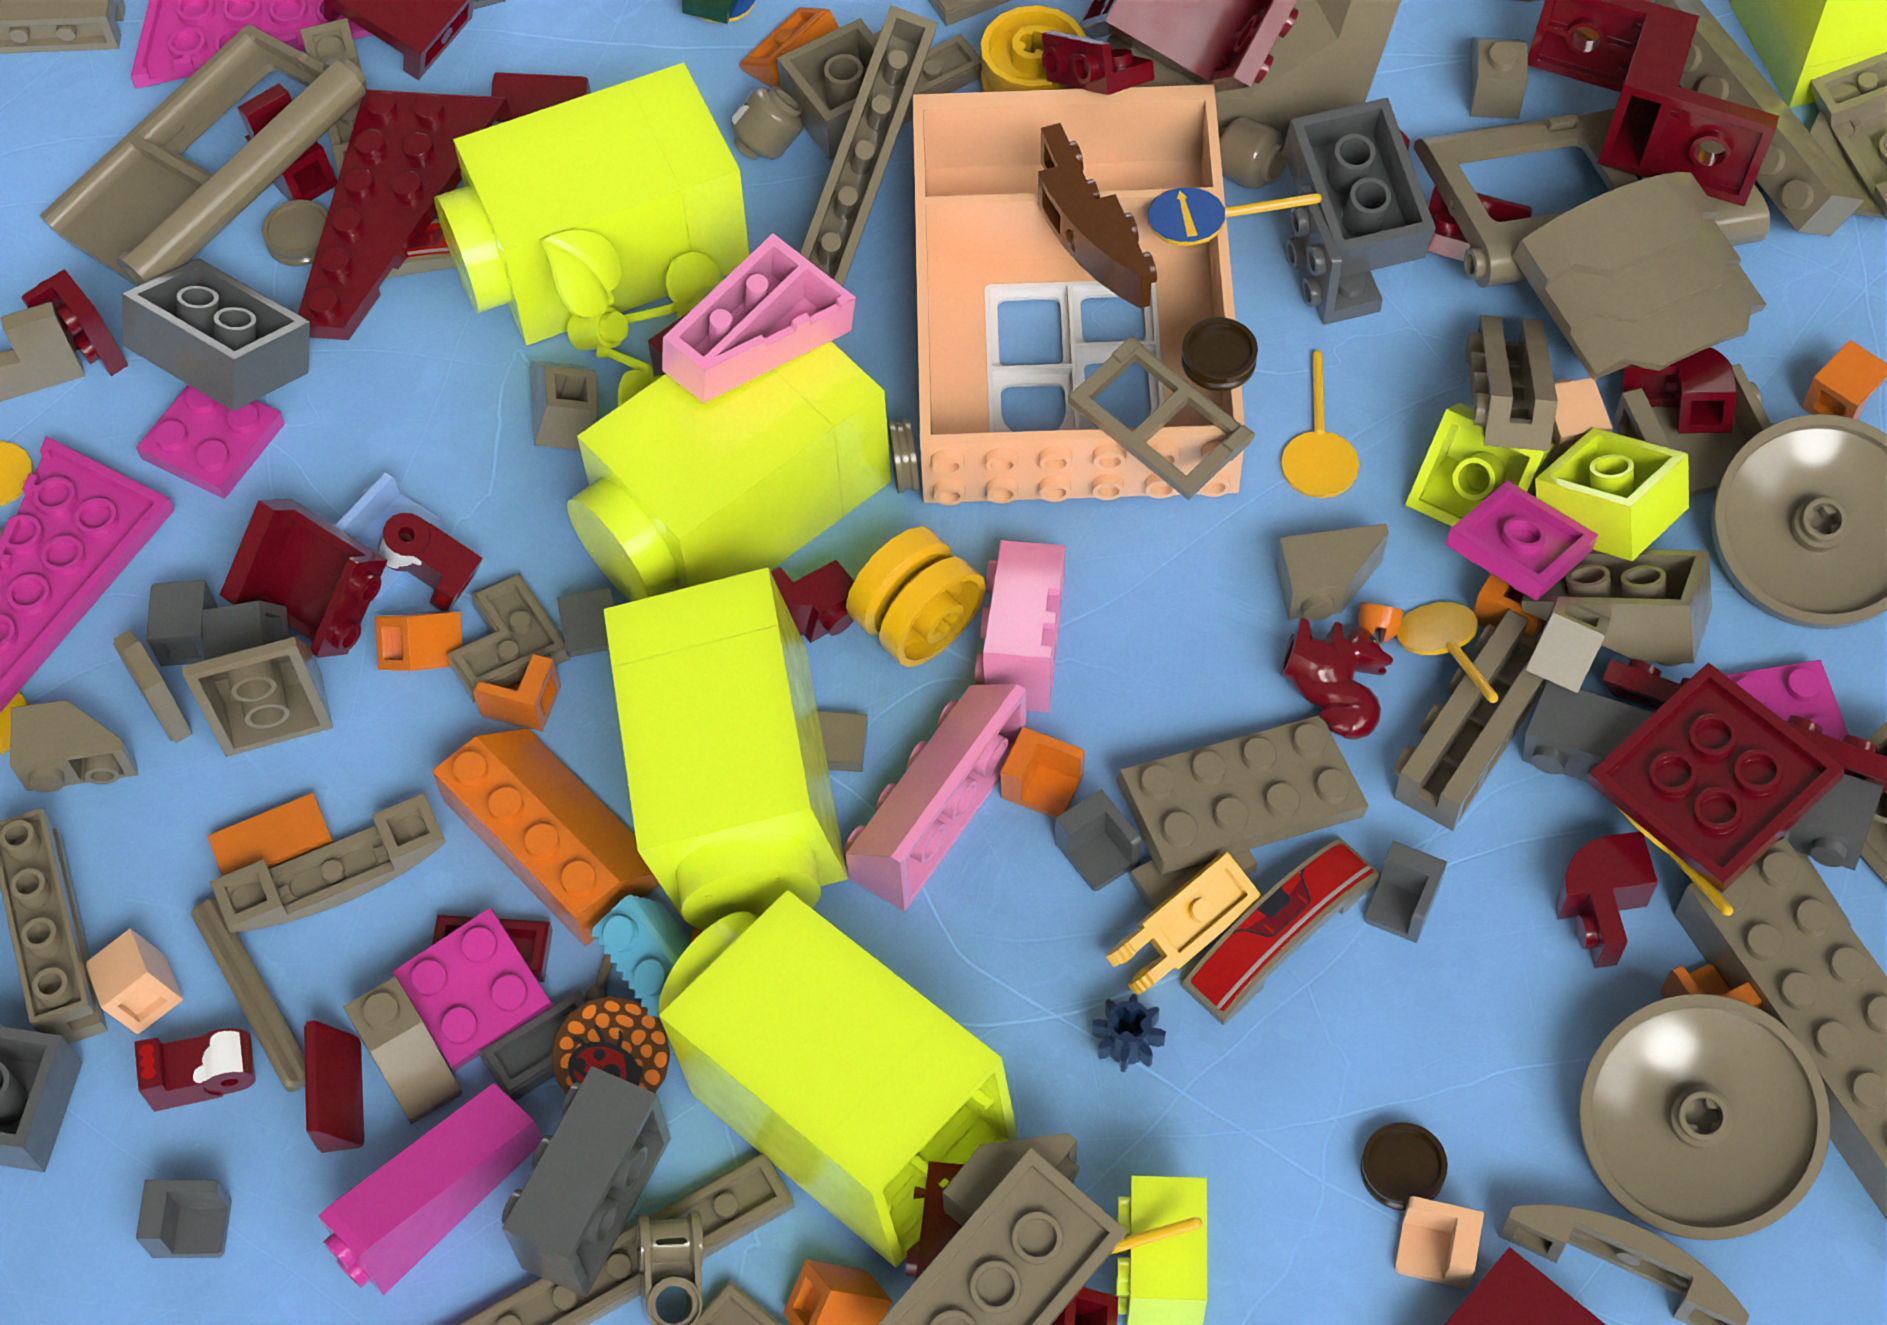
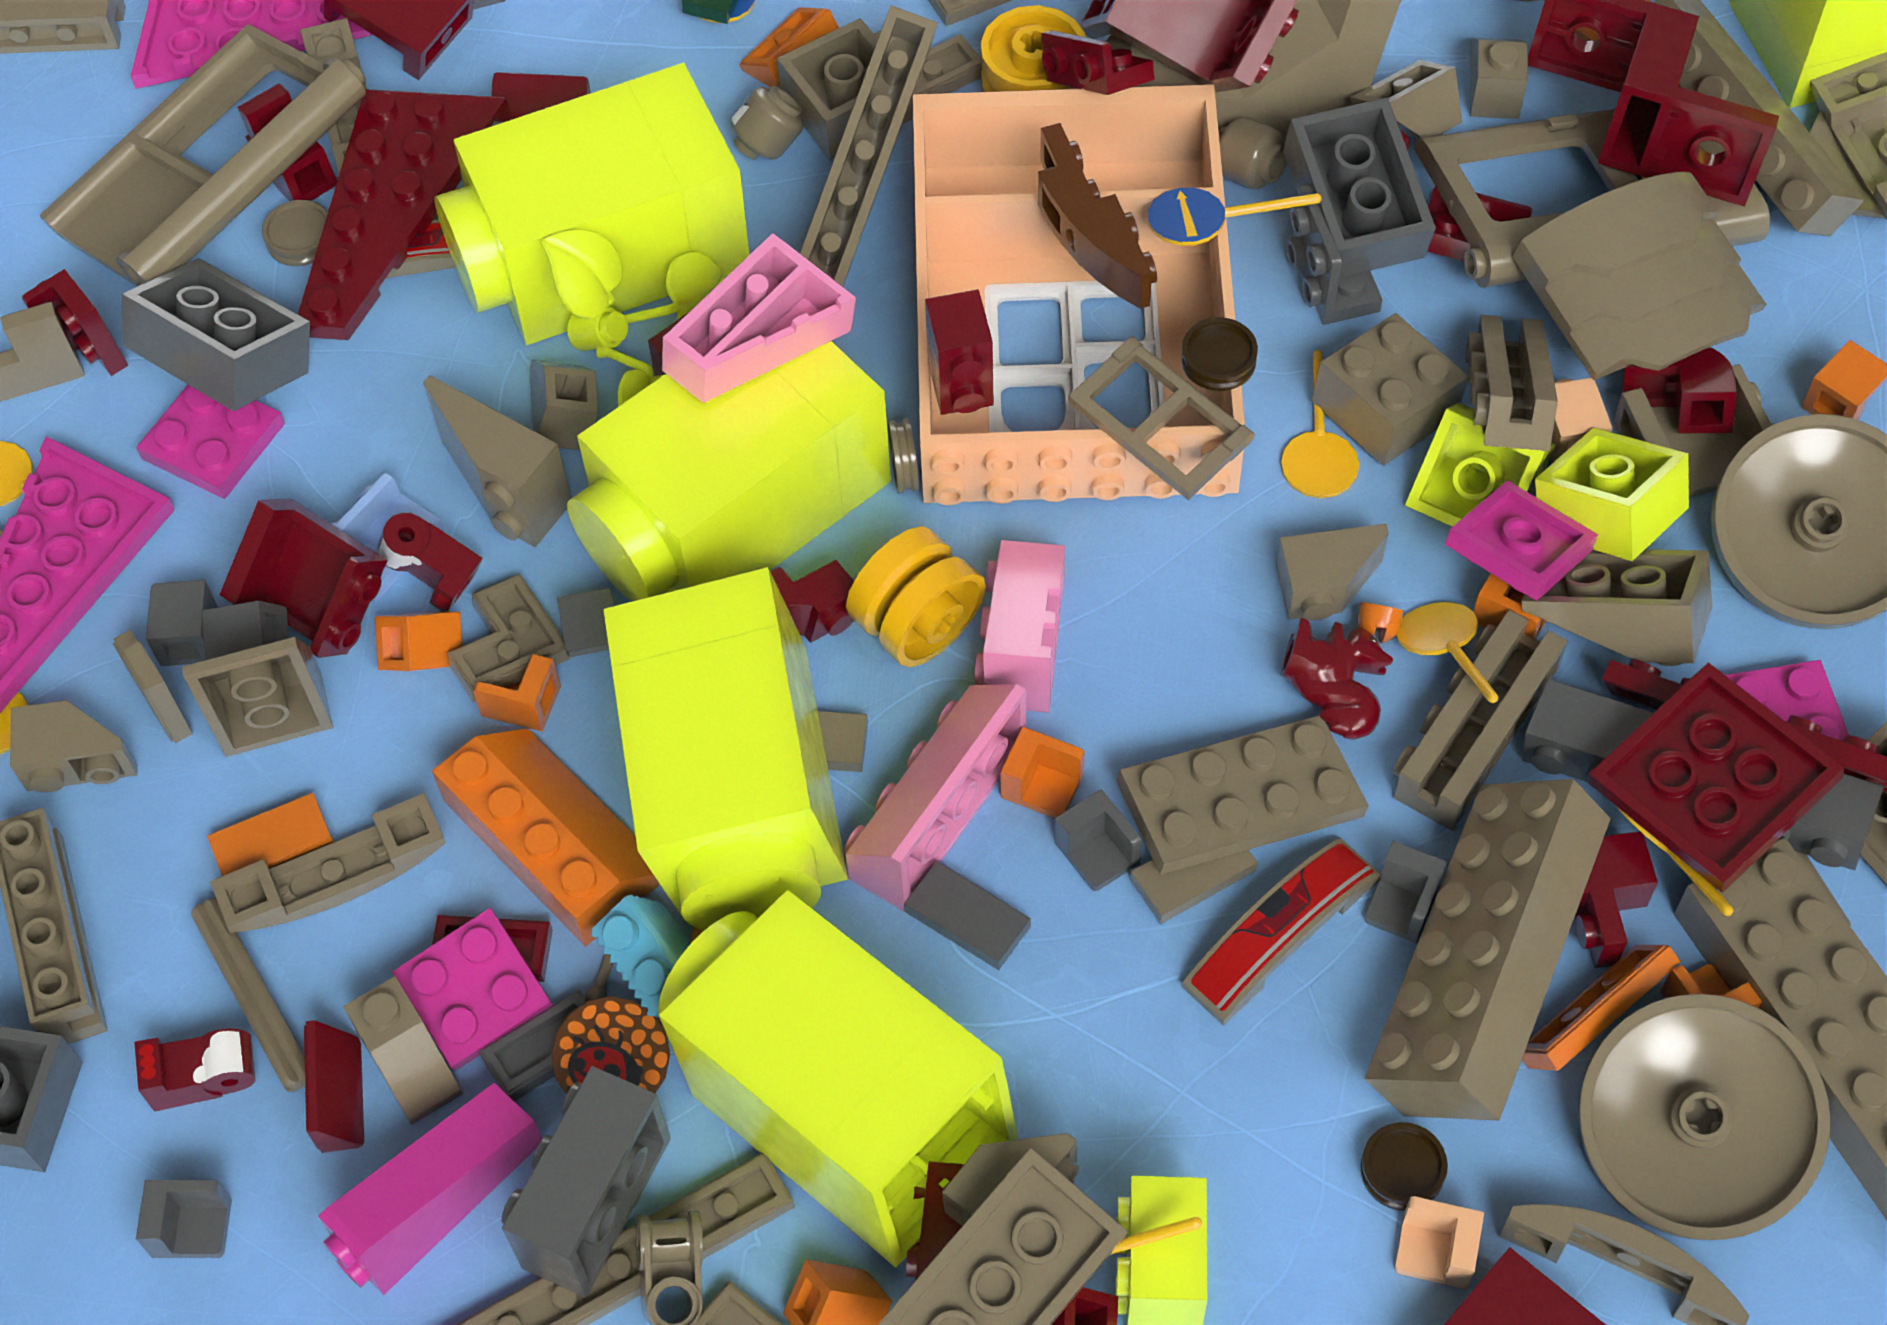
light nougat panel [86,928,183,1035] -> none
dark blue gear [1092,994,1166,1072] -> none
yellow hinge [1105,852,1262,995] -> none
brick [1525,596,1611,693] -> none
none -> dark tan slope [423,375,571,548]
none -> dark grey tile [904,861,1031,970]
none -> dark red brick [925,289,994,415]
none -> dark tan brick [1312,312,1469,466]
none -> dark tan slope [1350,60,1462,141]
none -> dark tan brick [1364,779,1610,1121]
none -> orange tile [1522,945,1681,1071]

